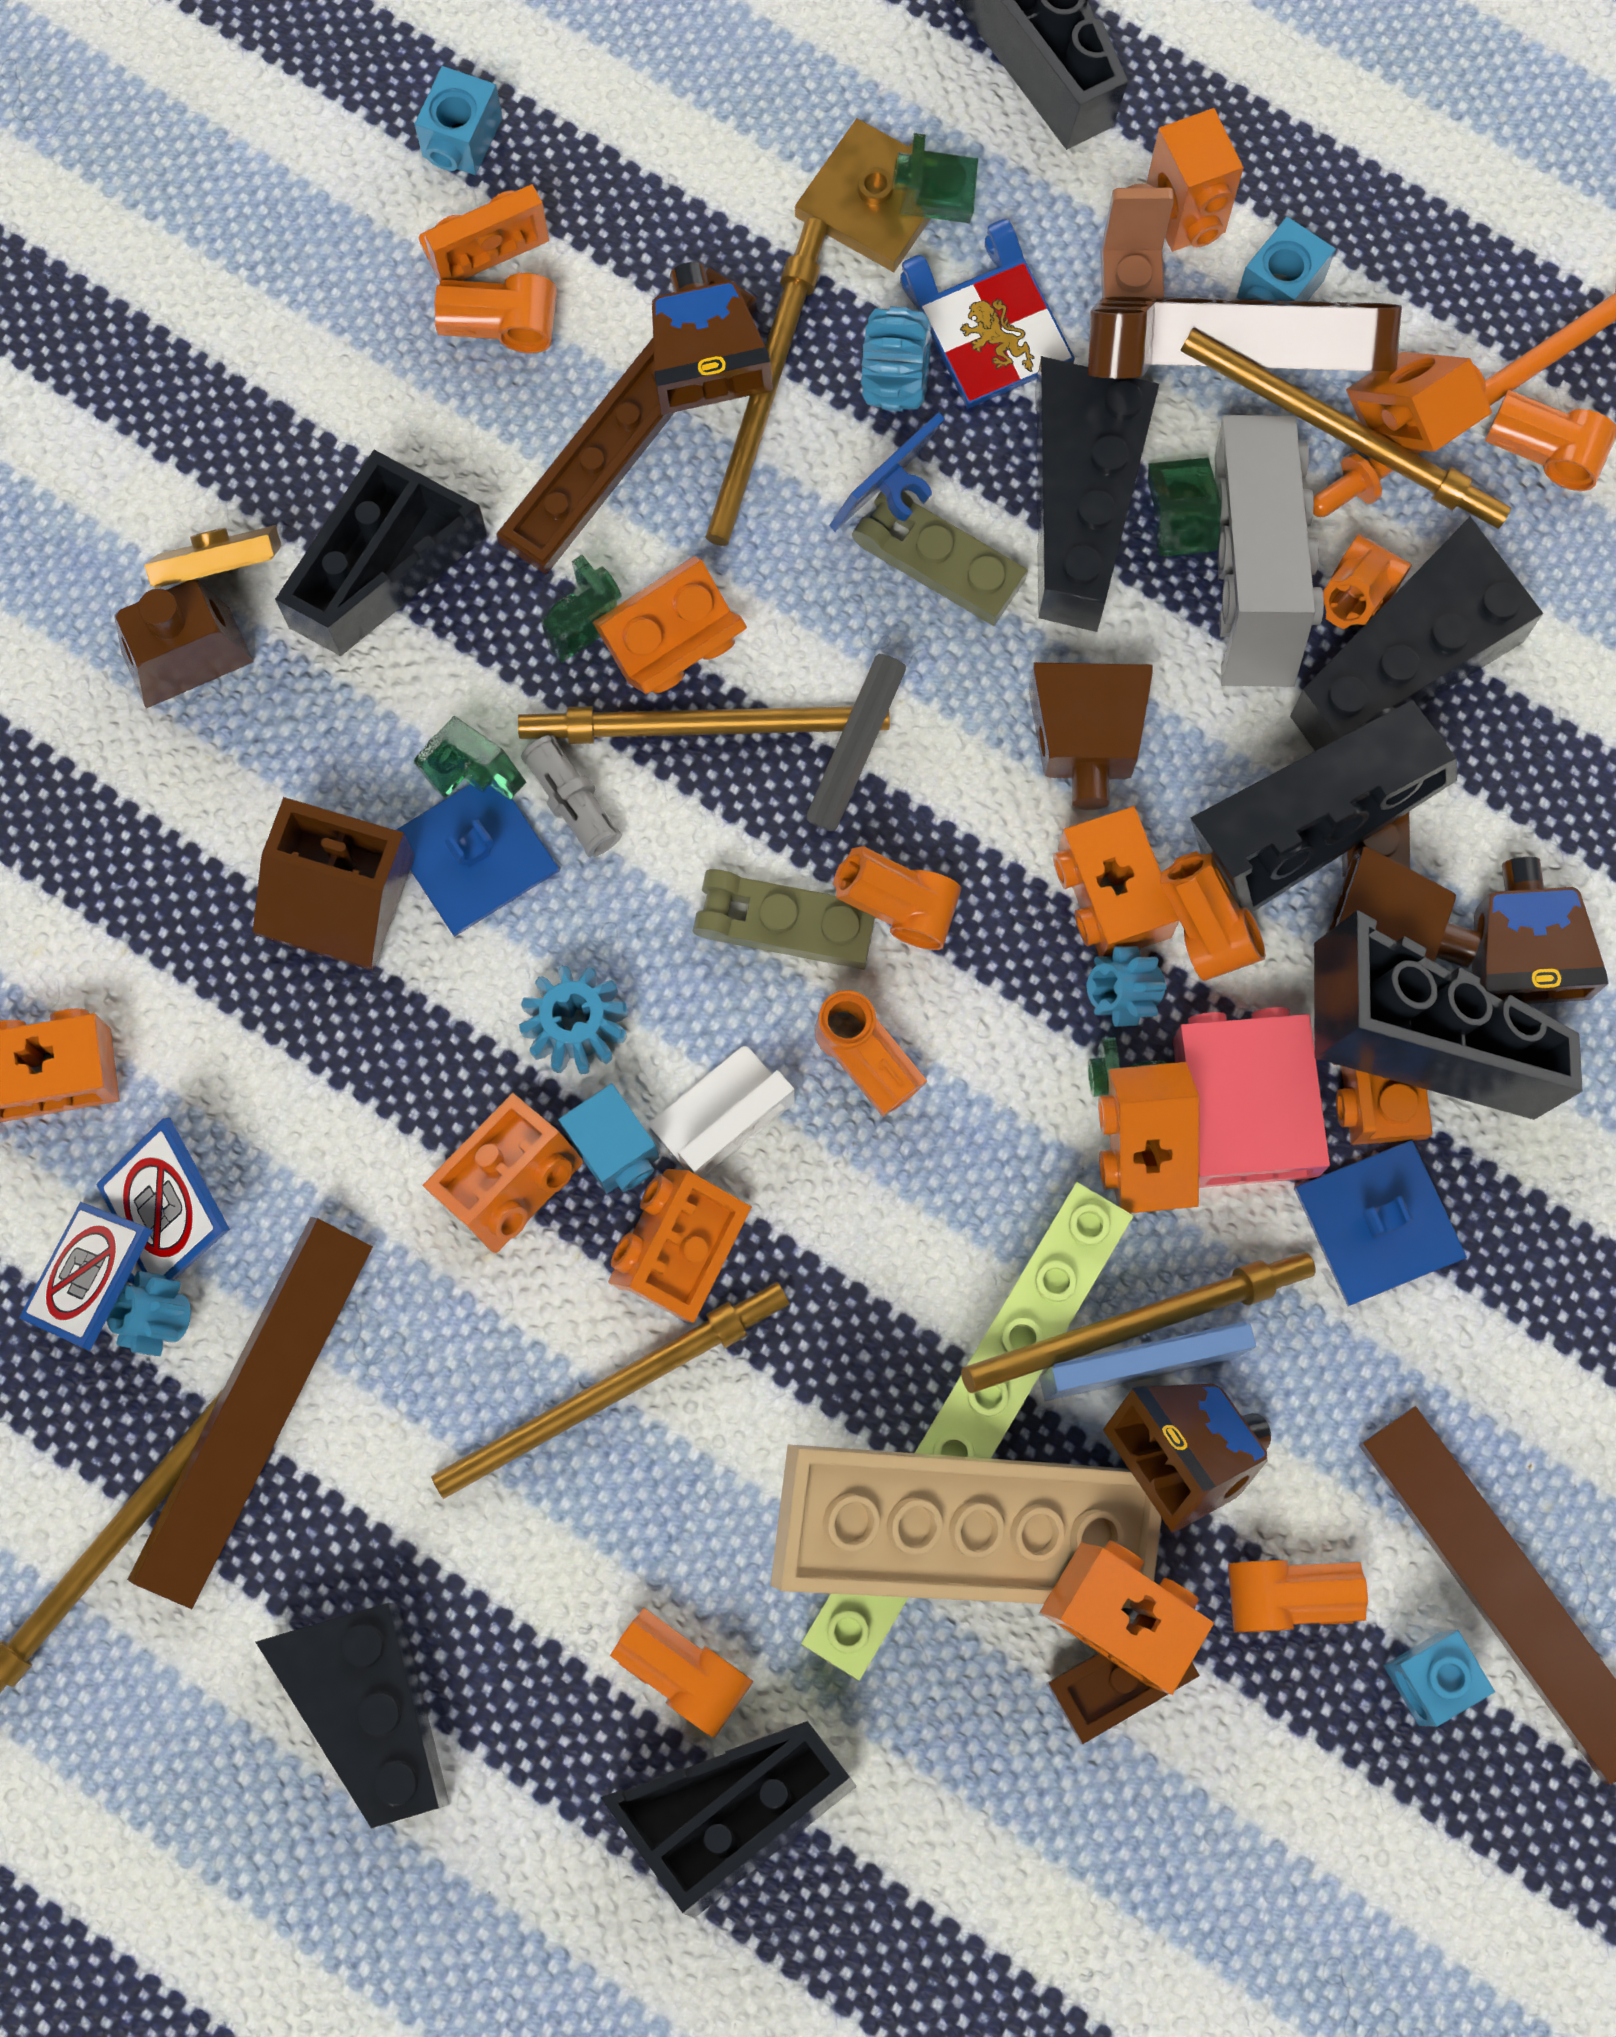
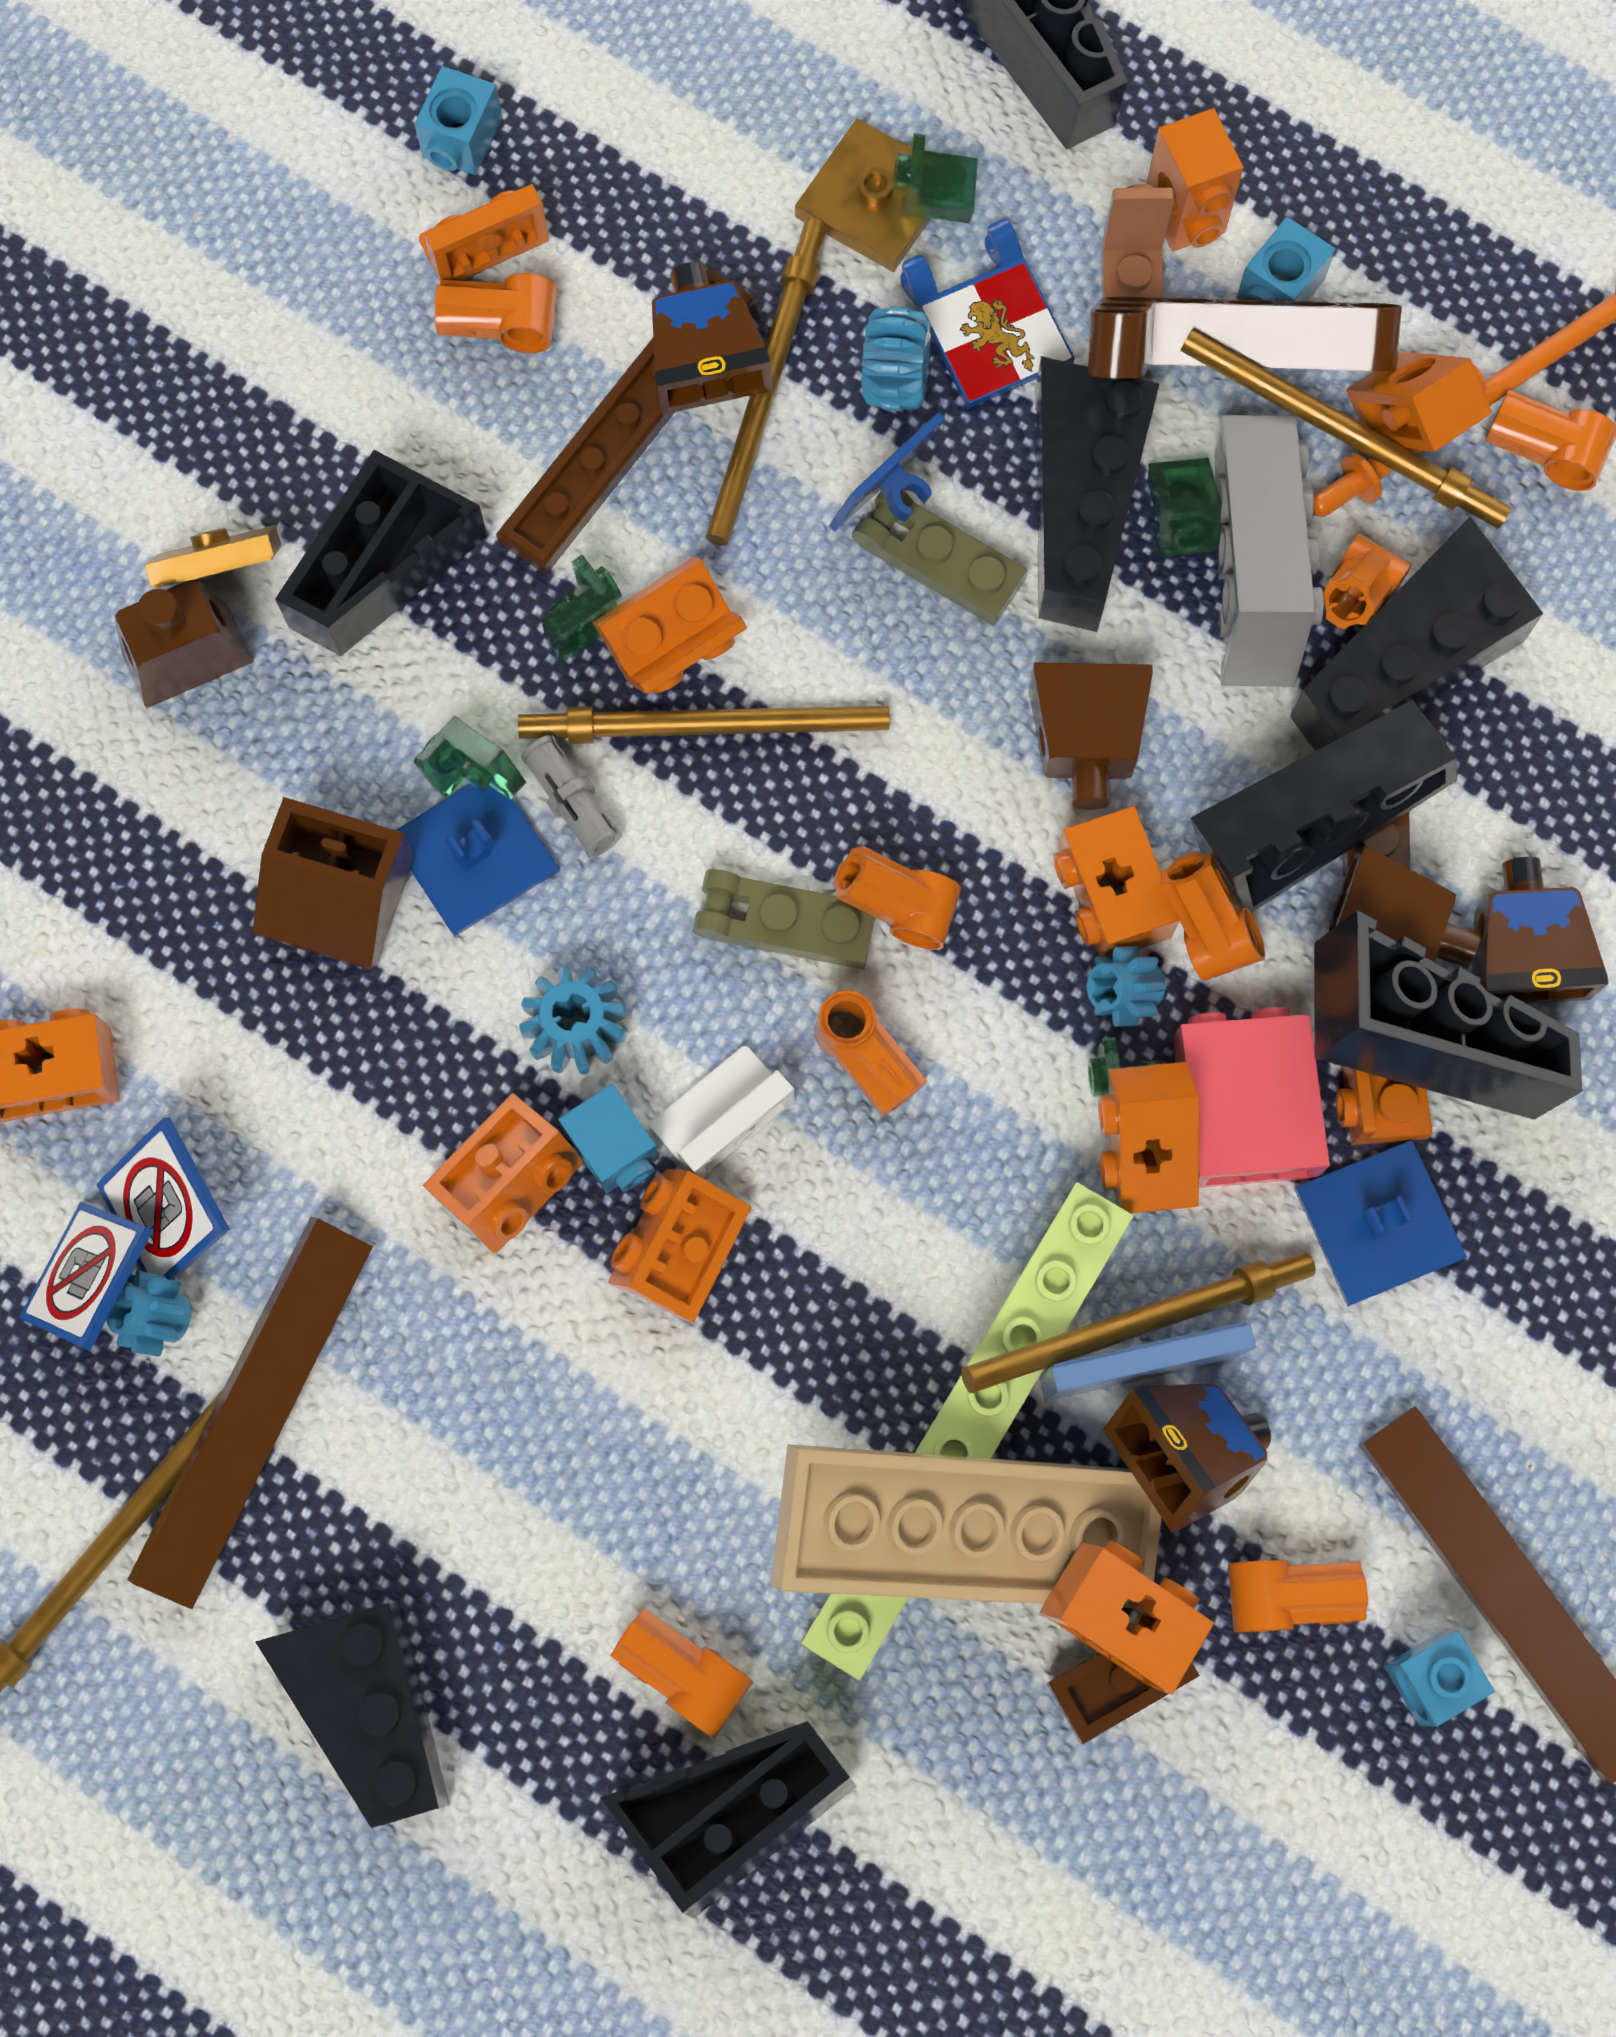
pearl gold bar [431,1282,790,1499] -> none
dark grey axle [806,654,906,831] -> none

